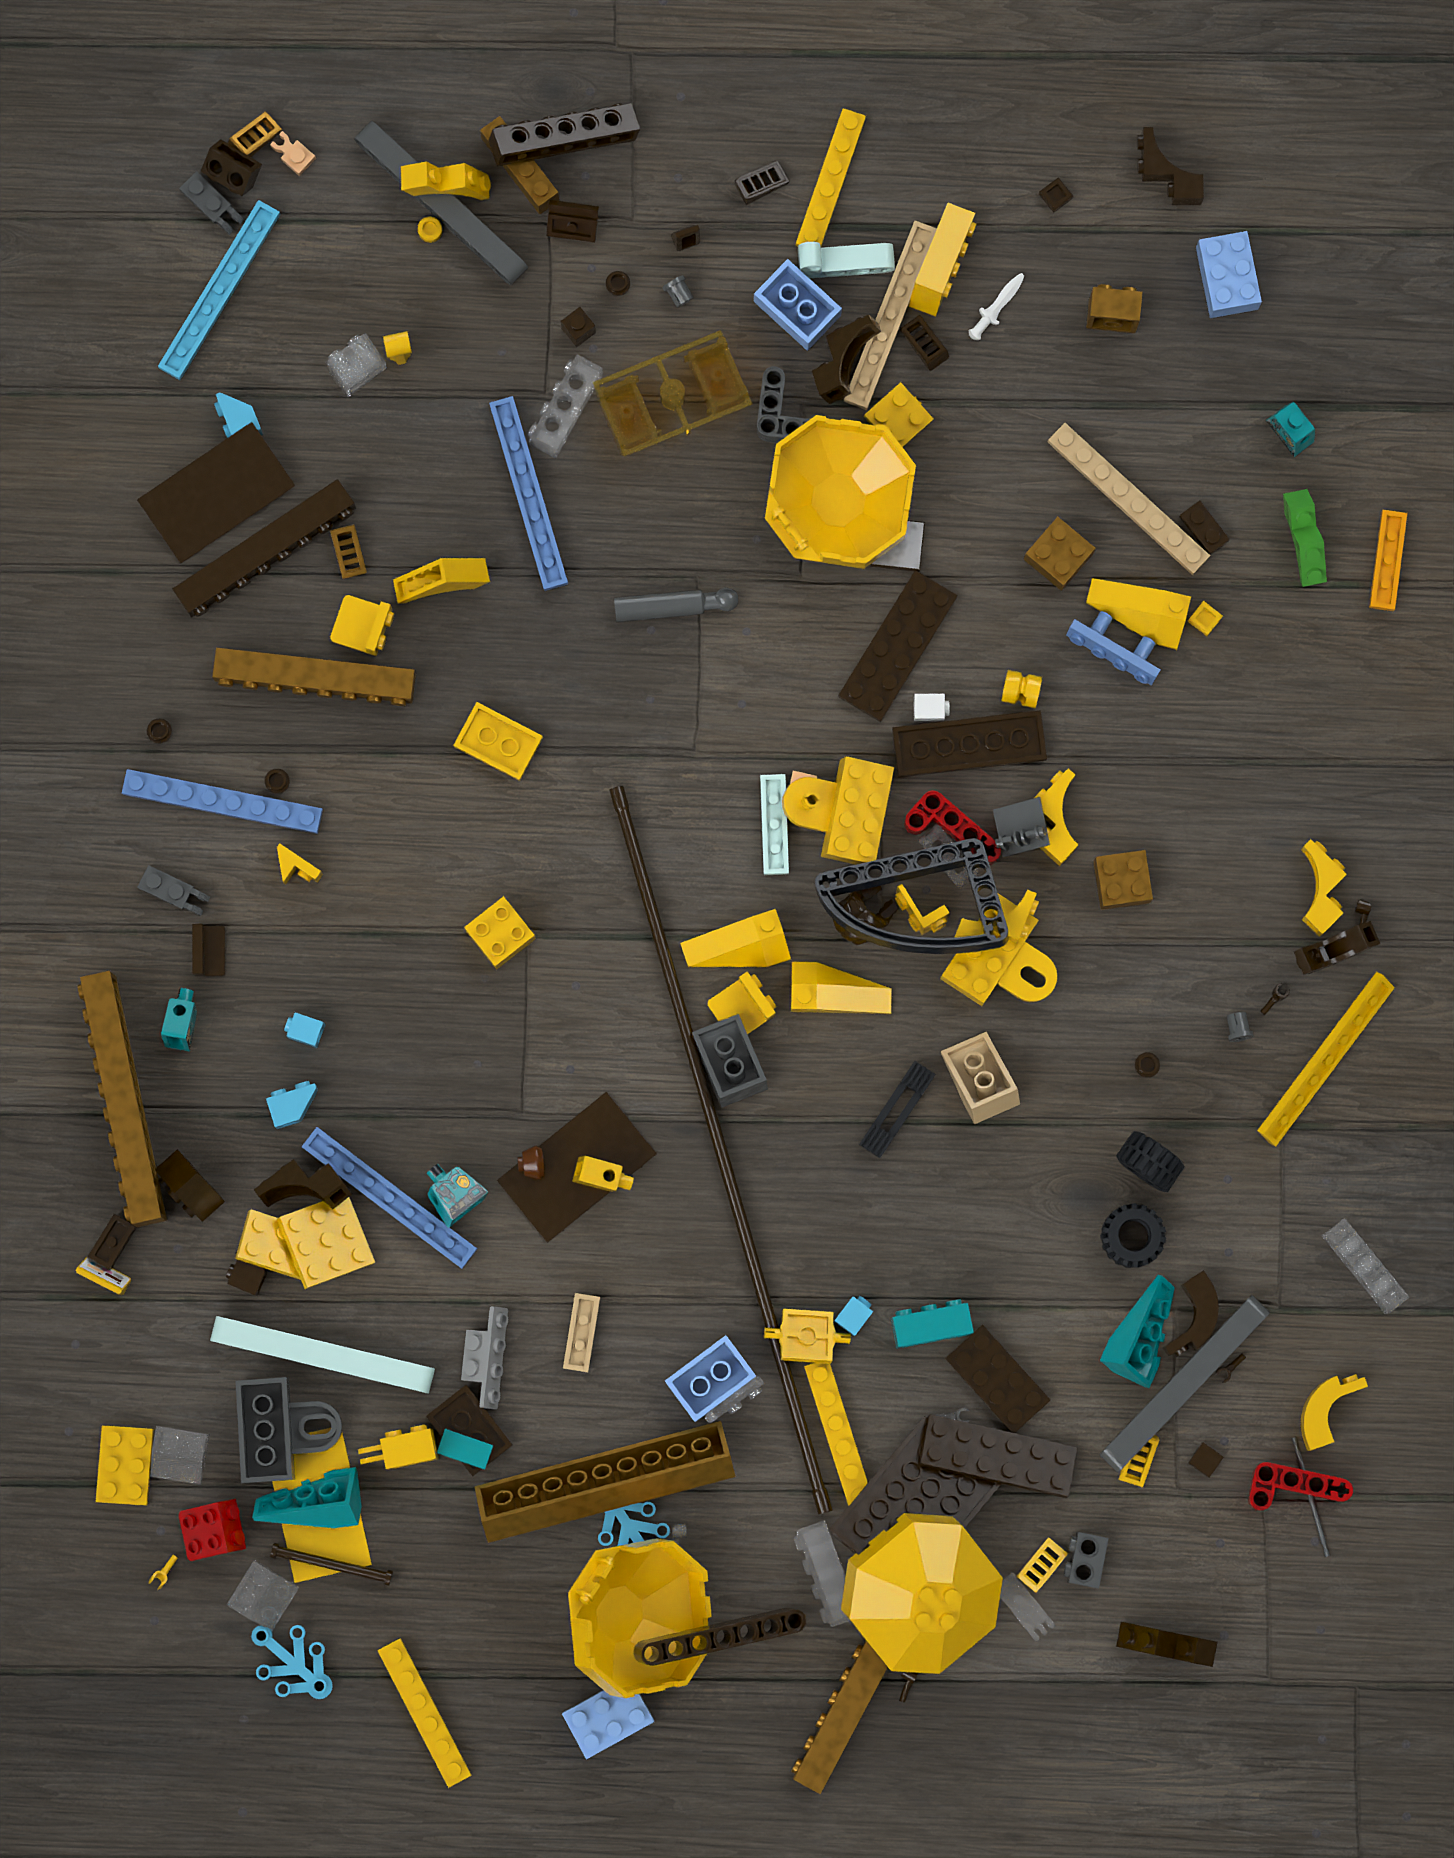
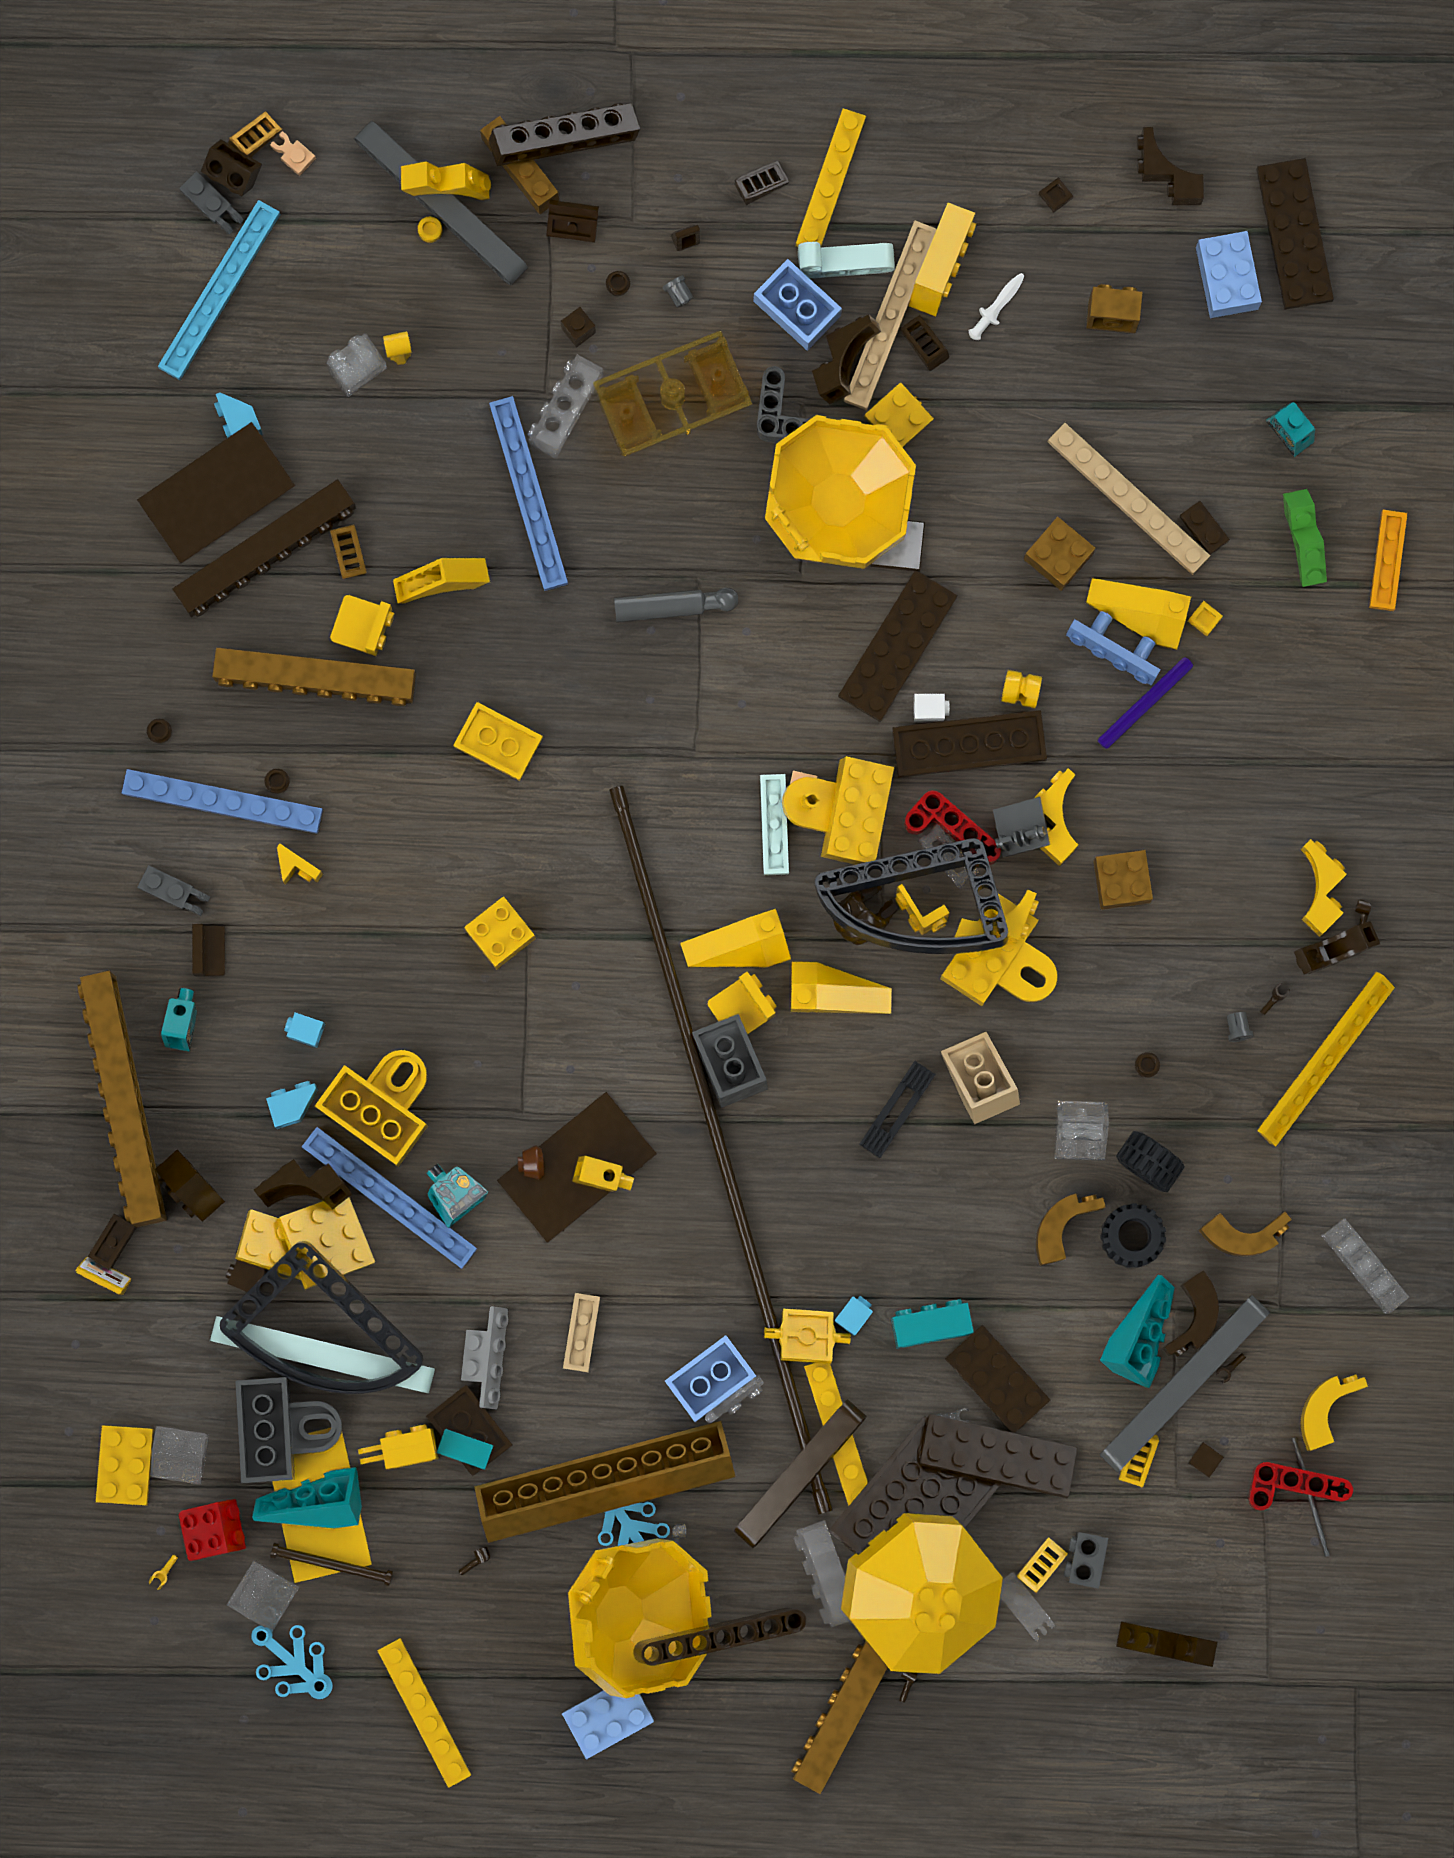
none -> black beam [219,1241,424,1394]
none -> yellow brick [315,1050,428,1167]
none -> dark brown hand [458,1547,490,1575]
none -> dark brown beam [734,1399,867,1548]
none -> pearl gold arch [1036,1194,1105,1266]
none -> clear slope [1055,1101,1109,1160]
none -> dark purple axle [1098,657,1193,749]
none -> pearl gold arch [1198,1212,1292,1256]
none -> dark brown plate [1256,158,1334,310]

